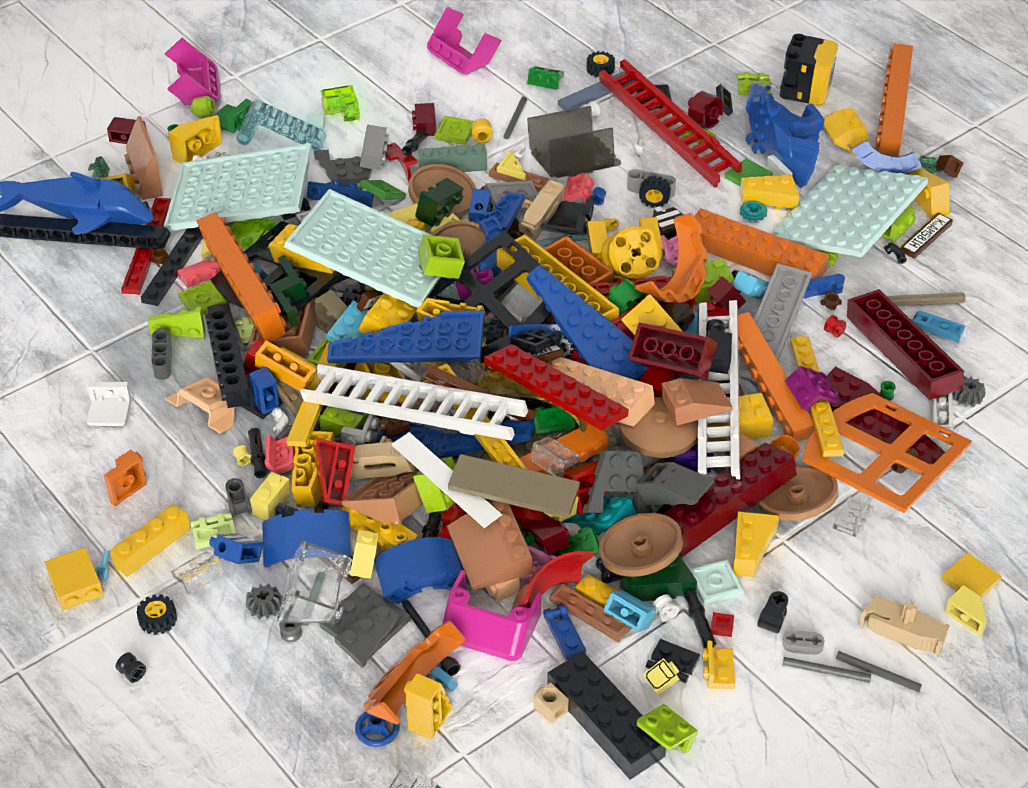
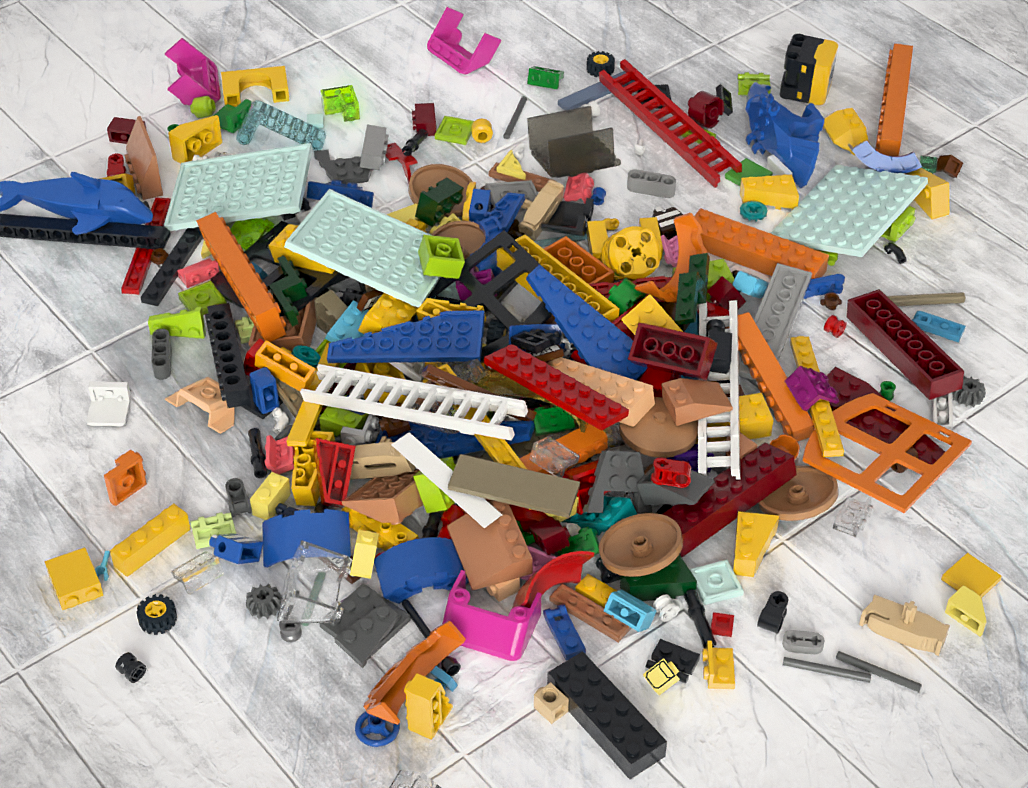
clear green tile [88,156,110,179] -> none
light yellow axle [233,445,251,466] -> none
bright green tile [359,180,406,200] -> none
sand green brick [418,144,487,172] -> none
lime bracket [636,704,698,754] -> none
black wheel [639,176,671,208] -> none
tile [900,213,953,259] -> none
none -> red piece [107,153,126,177]
none -> yellow arch [221,66,289,107]
none -> teal gear [291,345,321,368]
none -> yellow tile [462,182,476,221]
none -> red piece [651,458,691,488]
none -> dark green bracket [675,253,710,325]

